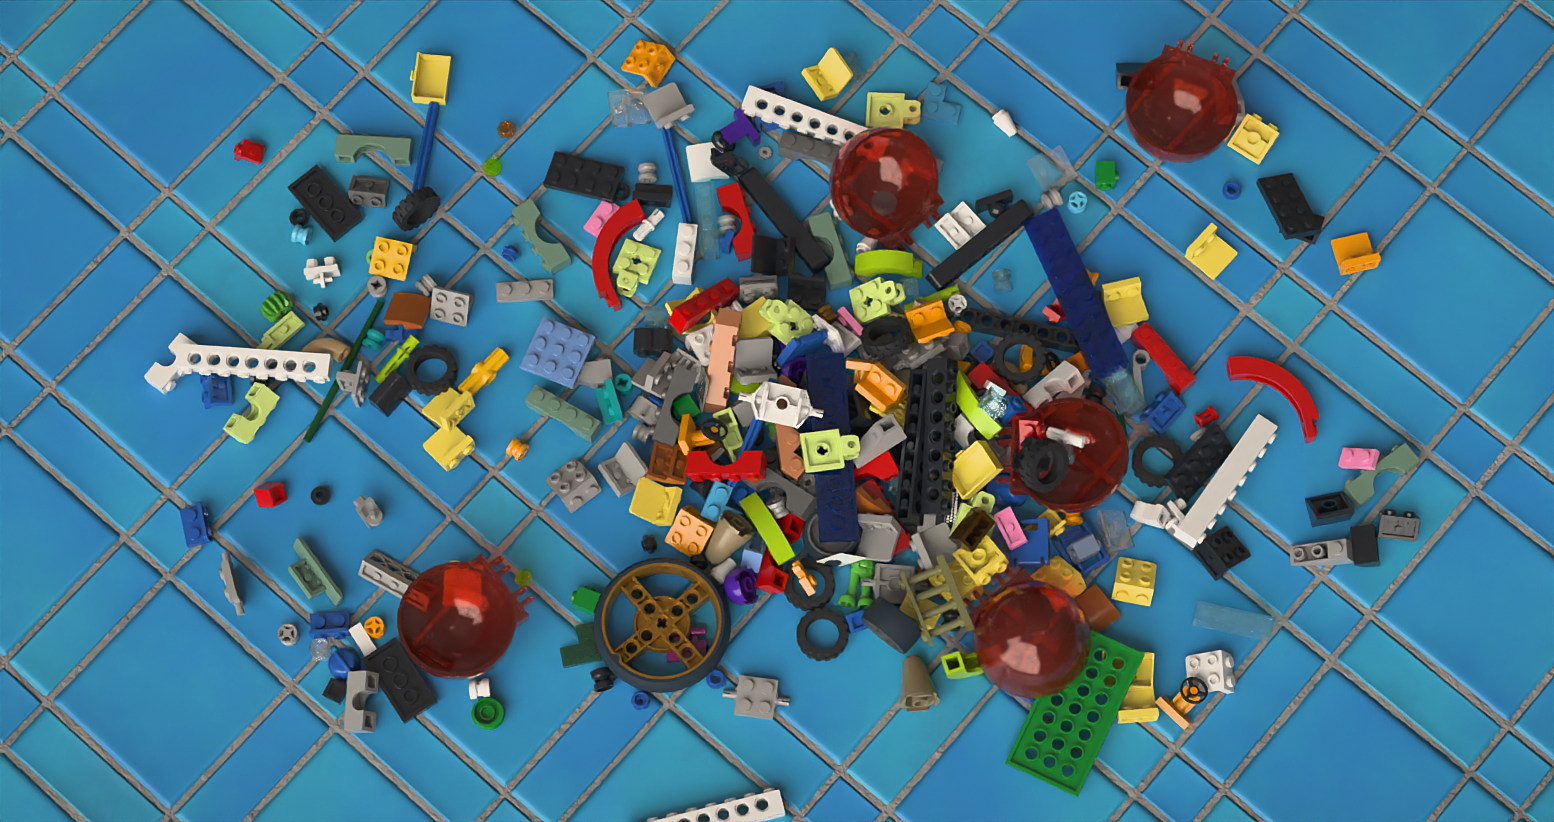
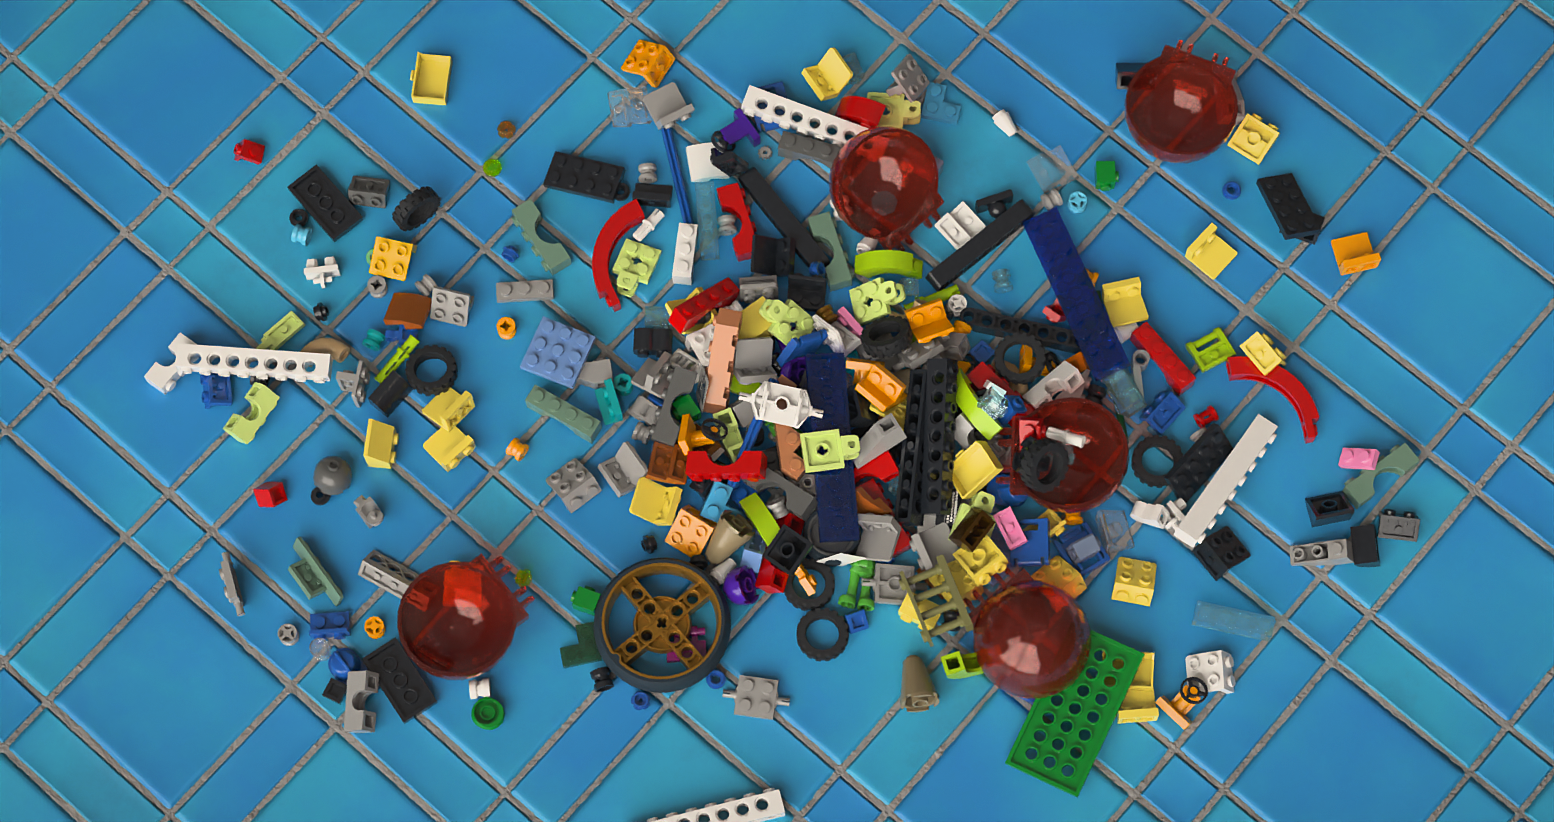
blue bracket [180,502,213,548] -> none
bright green gear [260,291,293,322] -> none
dark green piece [303,300,385,443] -> none
sand green arch [334,133,413,166] -> none
white sticker [349,623,376,656] -> none
blue axle [411,101,439,194] -> none
yellow piece [458,347,510,397] -> none
bright pink plate [584,201,620,237] -> none
blue plate [719,229,735,255] -> none
black wheel [861,596,921,654] -> none
dark orange slope [1064,584,1121,633] -> none
none -> dark grey cylinder [313,456,352,495]
none -> light yellow slope [363,419,399,469]
none -> light orange wheel [496,317,517,340]
none -> black slope [762,524,814,577]
none -> blue plate [809,261,826,277]
none -> red brick [834,96,886,129]
none -> light grey bracket [886,54,930,103]
none -> lime plate [1185,327,1236,373]
none -> light yellow bracket [1240,331,1287,376]

